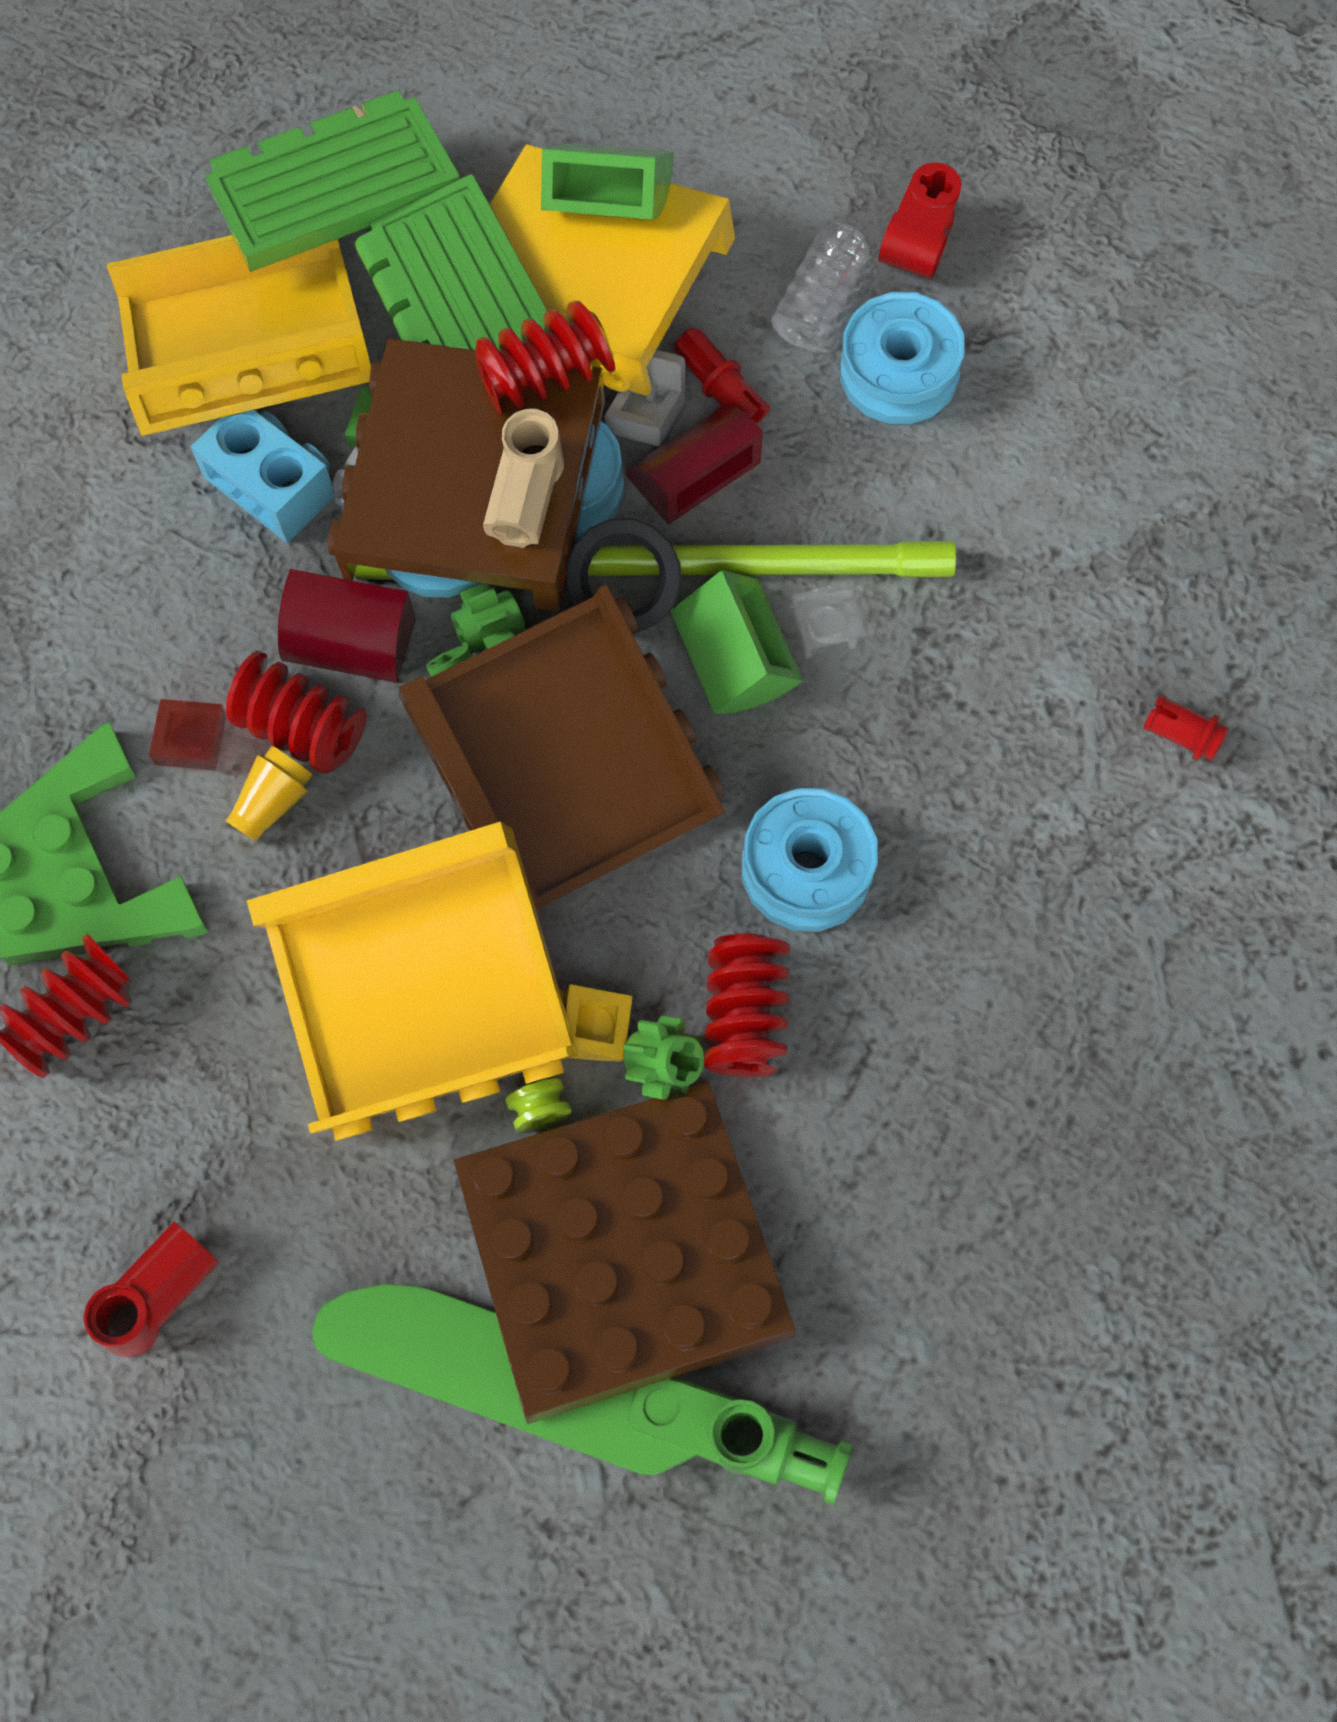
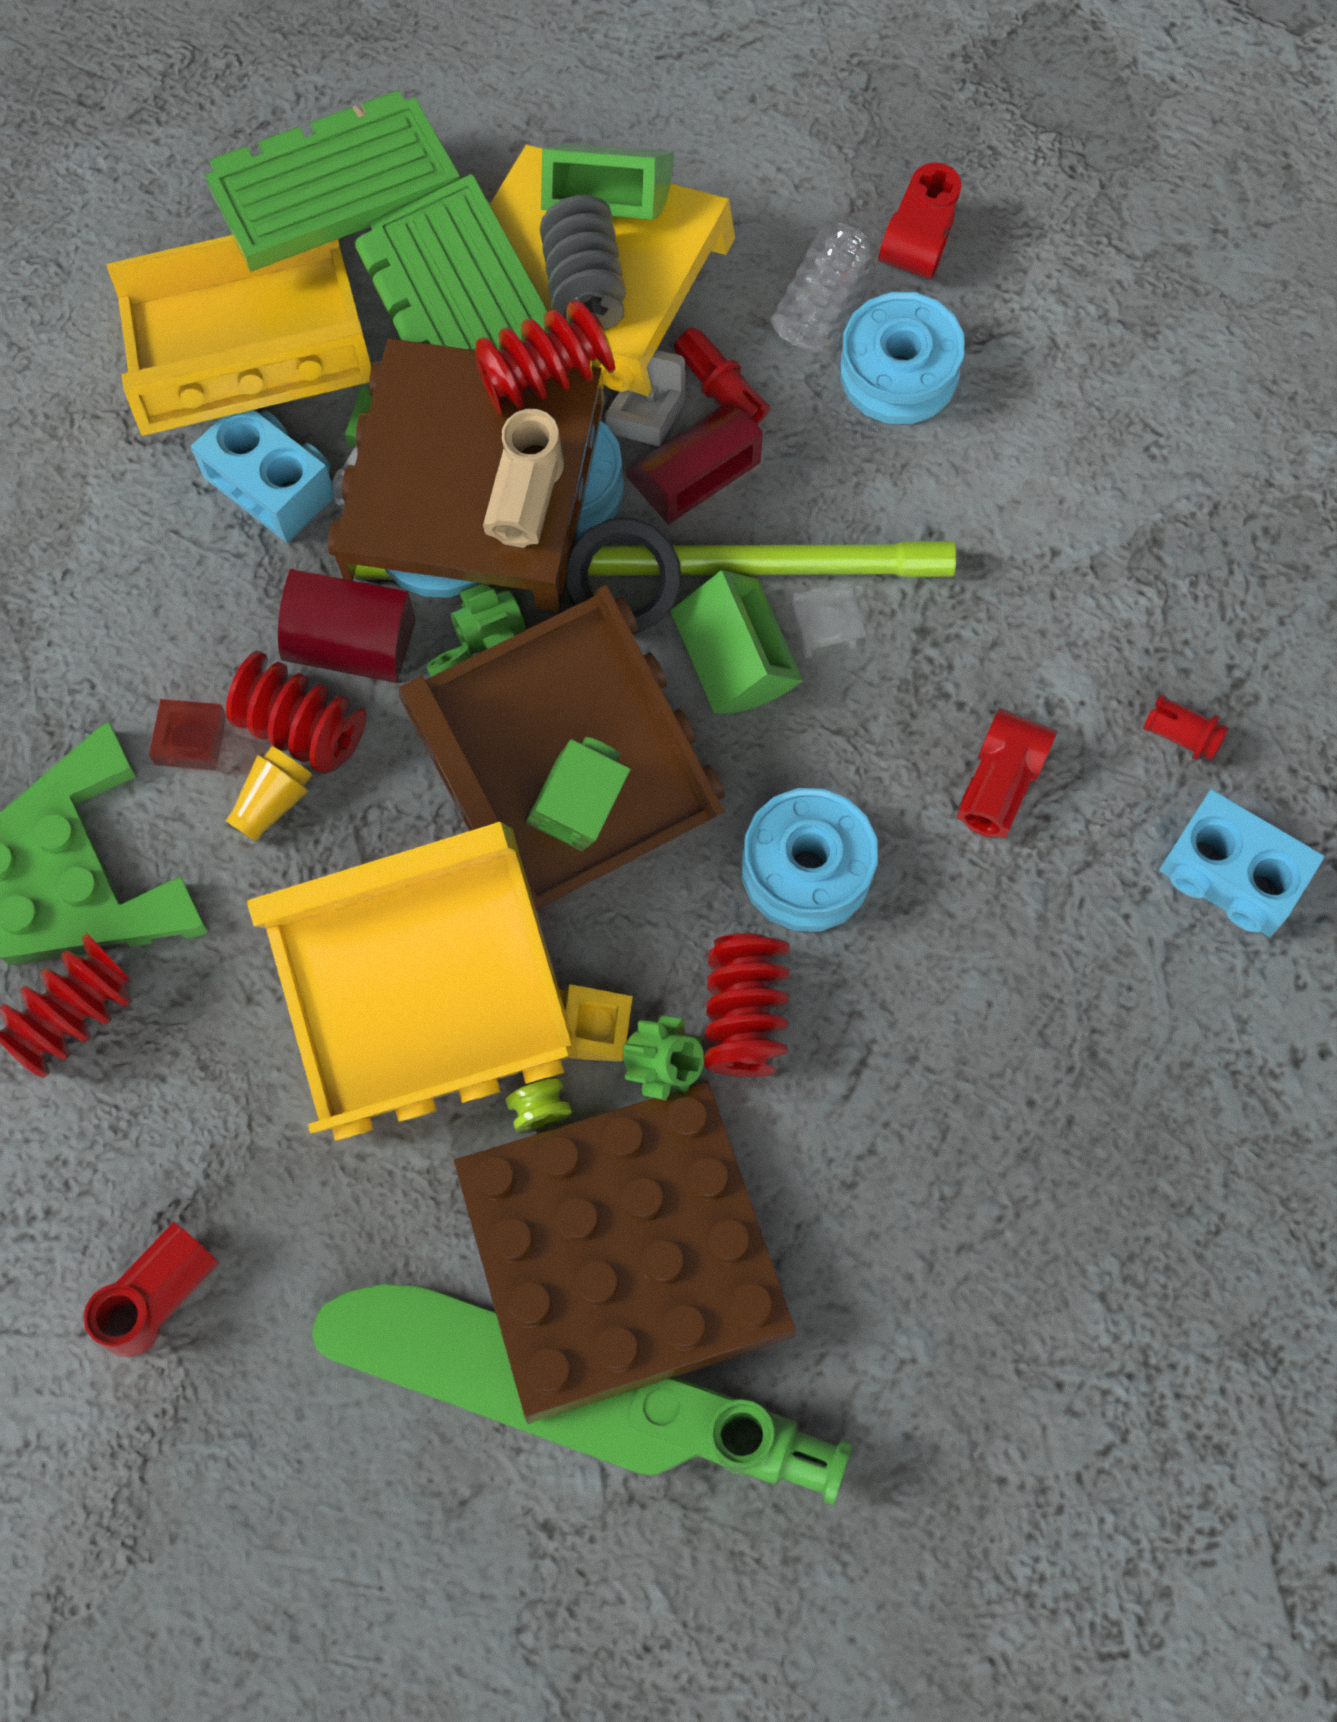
none -> bright green brick [525,737,631,851]
none -> dark grey piece [539,195,626,331]
none -> red piece [956,707,1058,838]
none -> medium azure brick [1159,789,1325,938]

